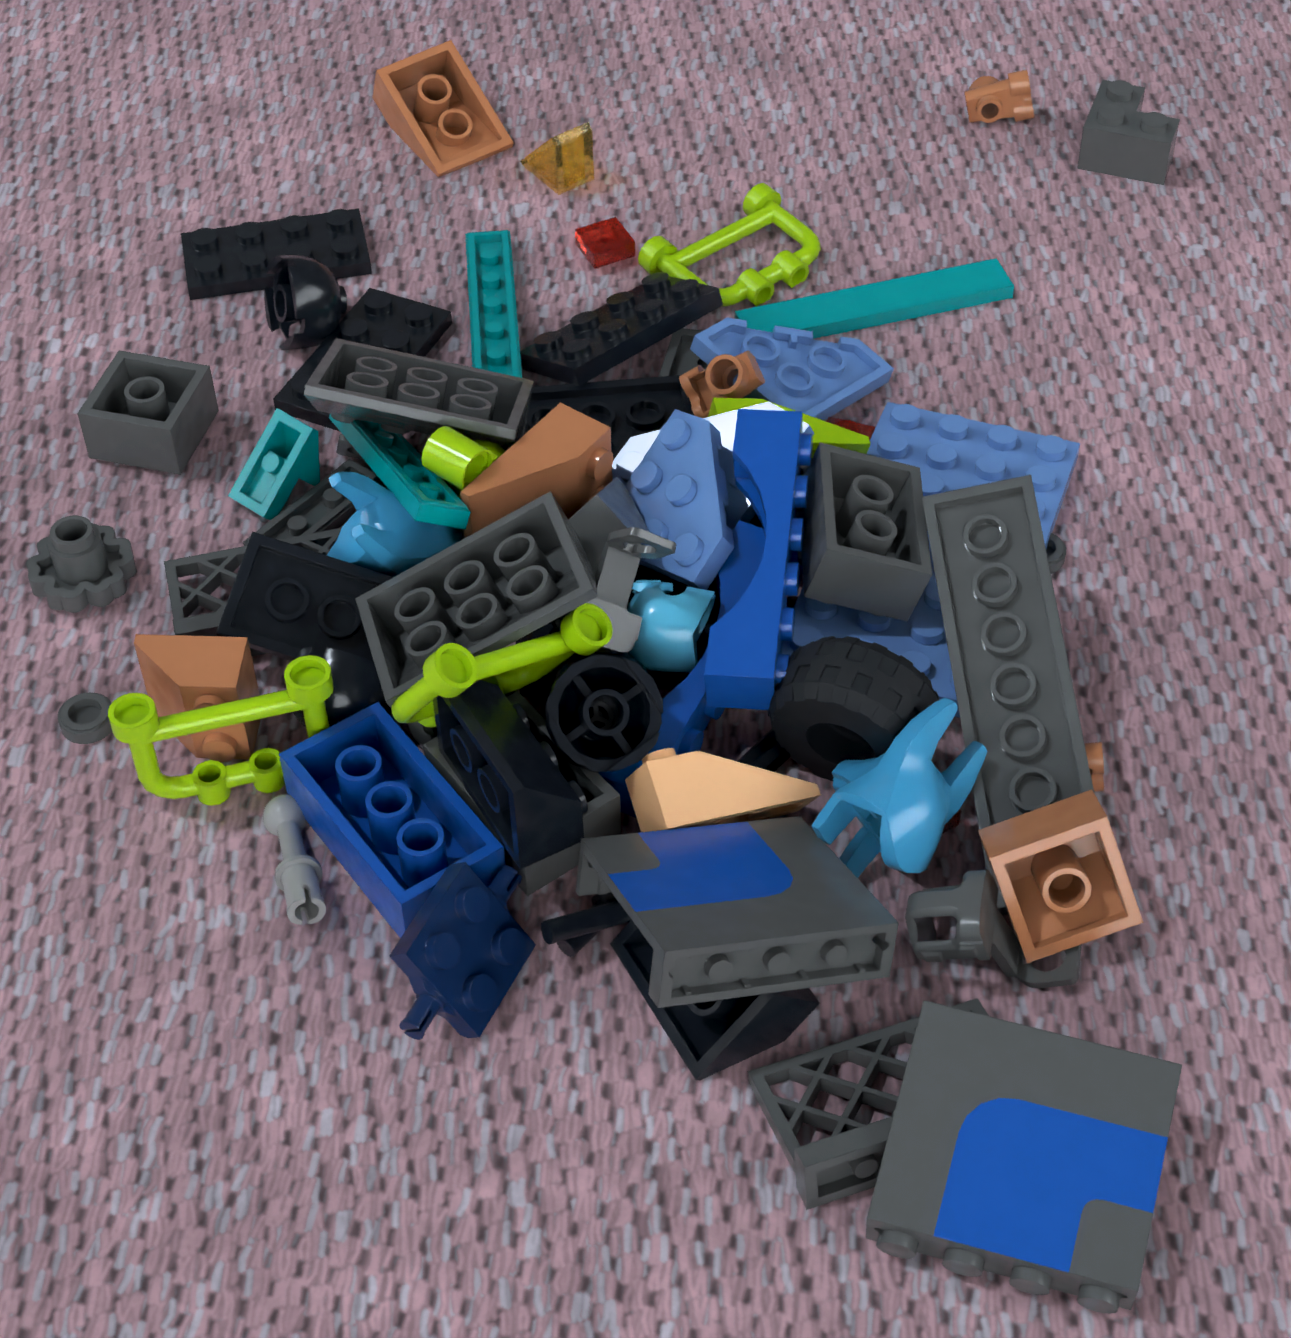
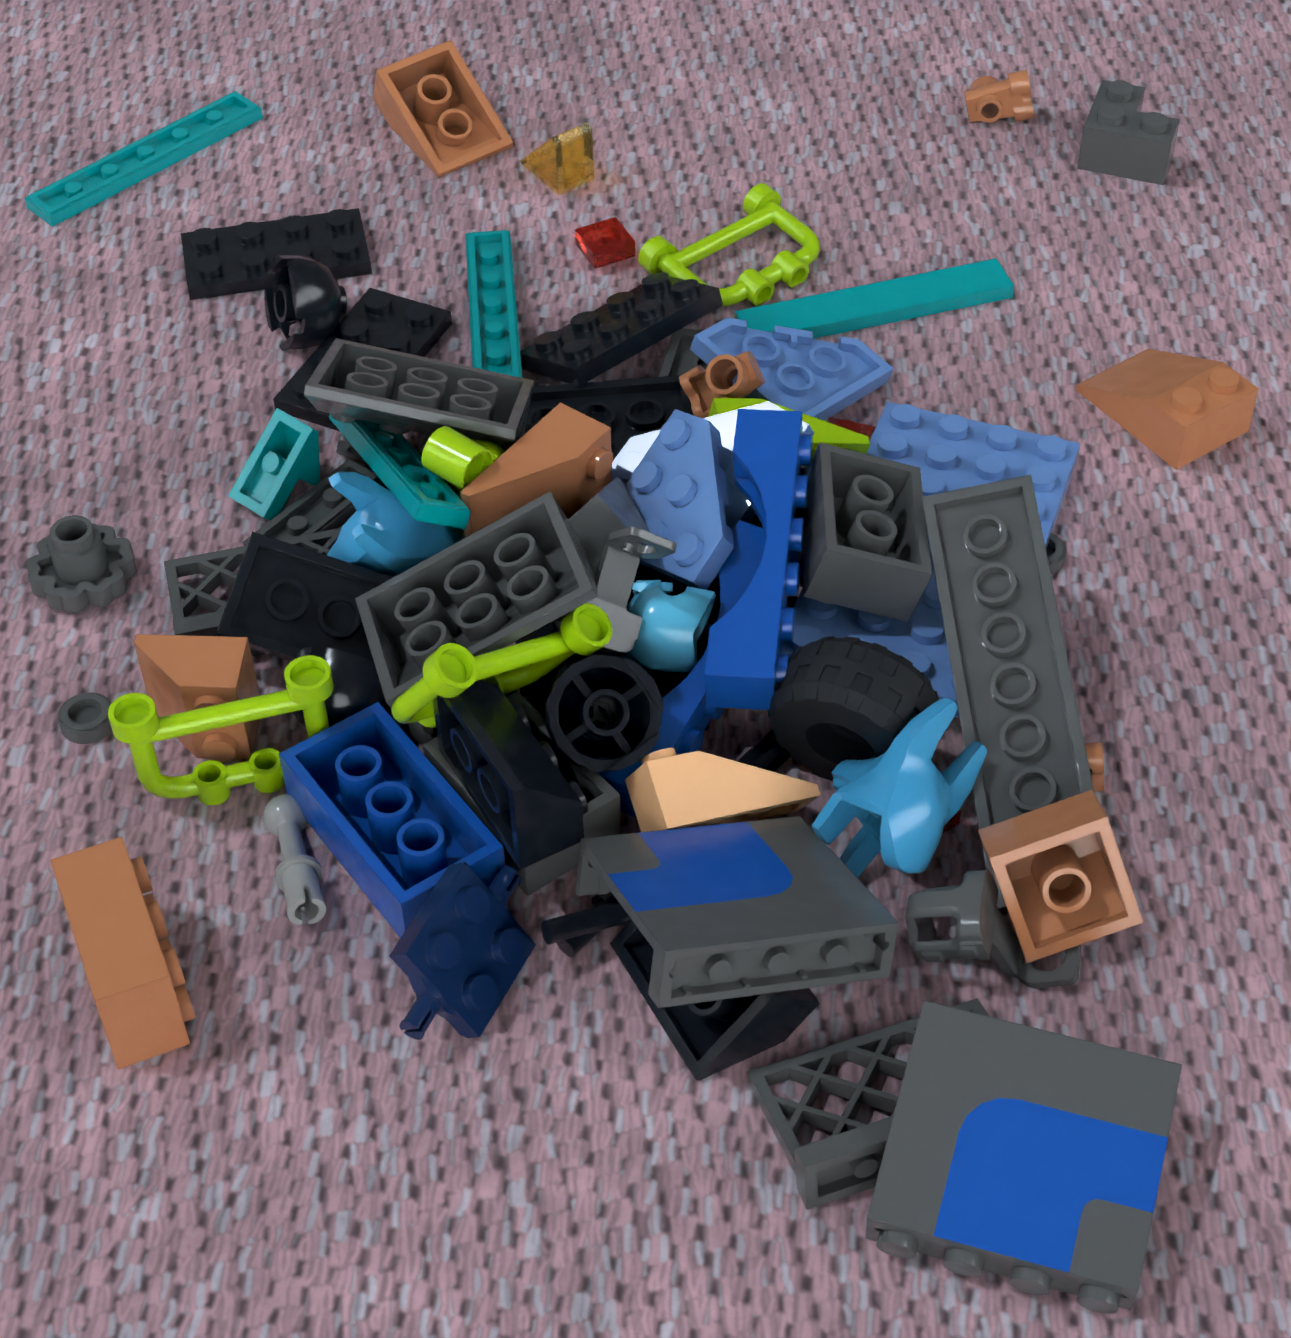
dark grey brick [77,350,219,475] -> none
none -> teal tile [25,91,263,227]
none -> nougat brick [50,836,196,1069]
none -> nougat slope [1075,349,1259,470]

